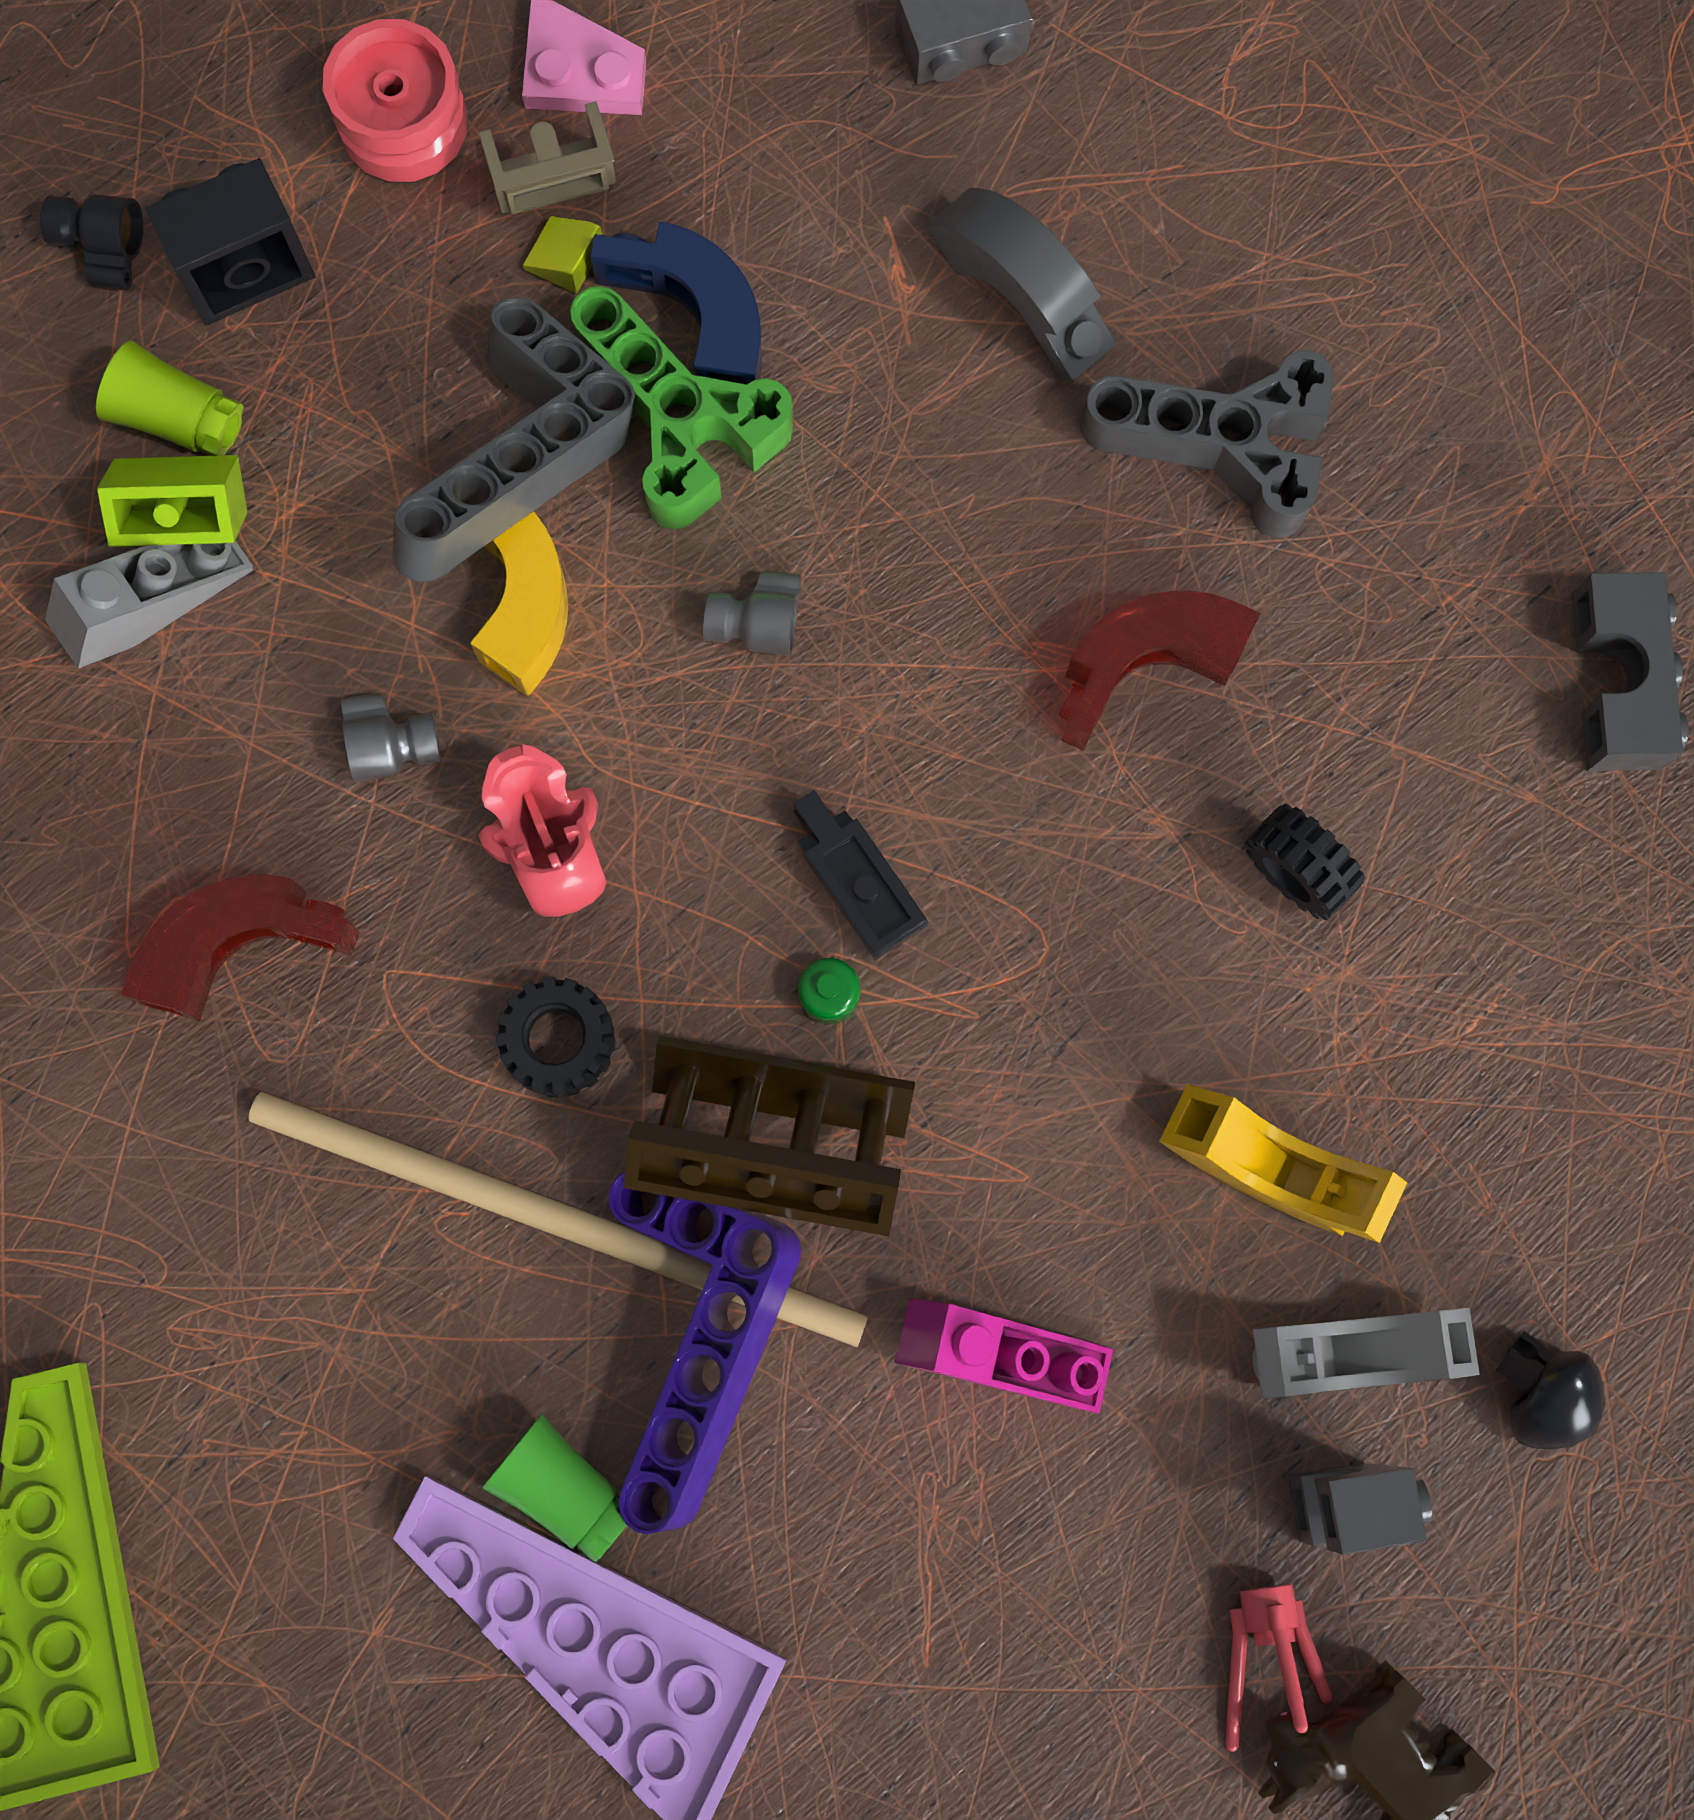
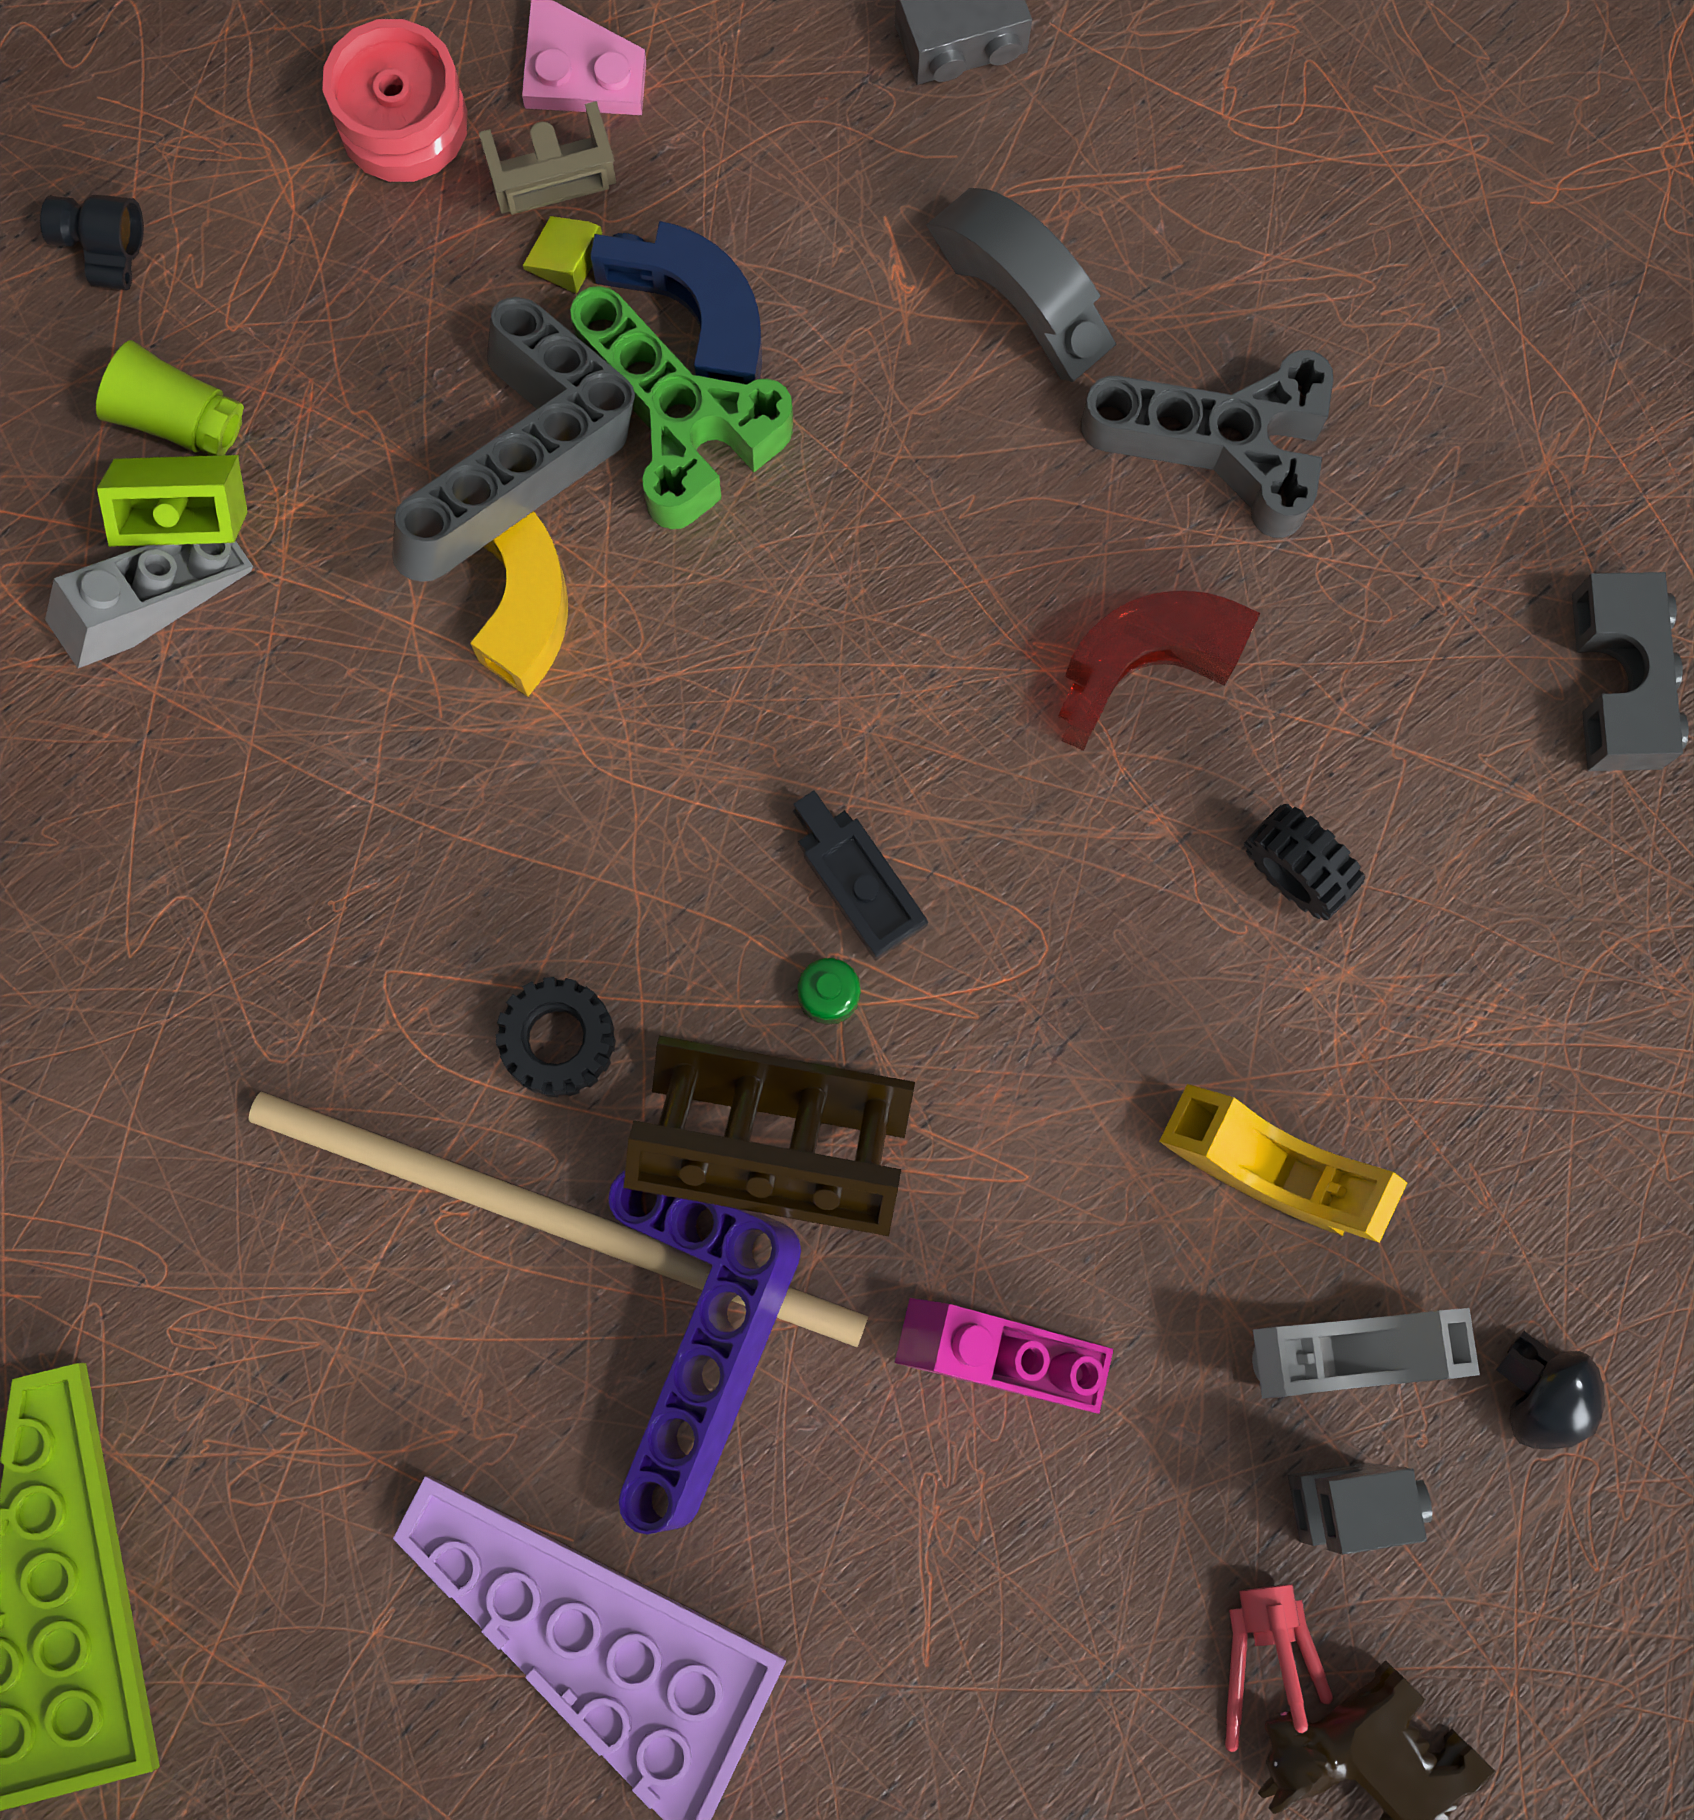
clear red arch [121,875,359,1021] -> none
black brick [145,158,316,326] -> none
flat silver piece [341,693,441,782] -> none
coral head [478,744,607,917] -> none
bright green plant [481,1413,627,1563] -> none
flat silver piece [703,571,802,656] -> none

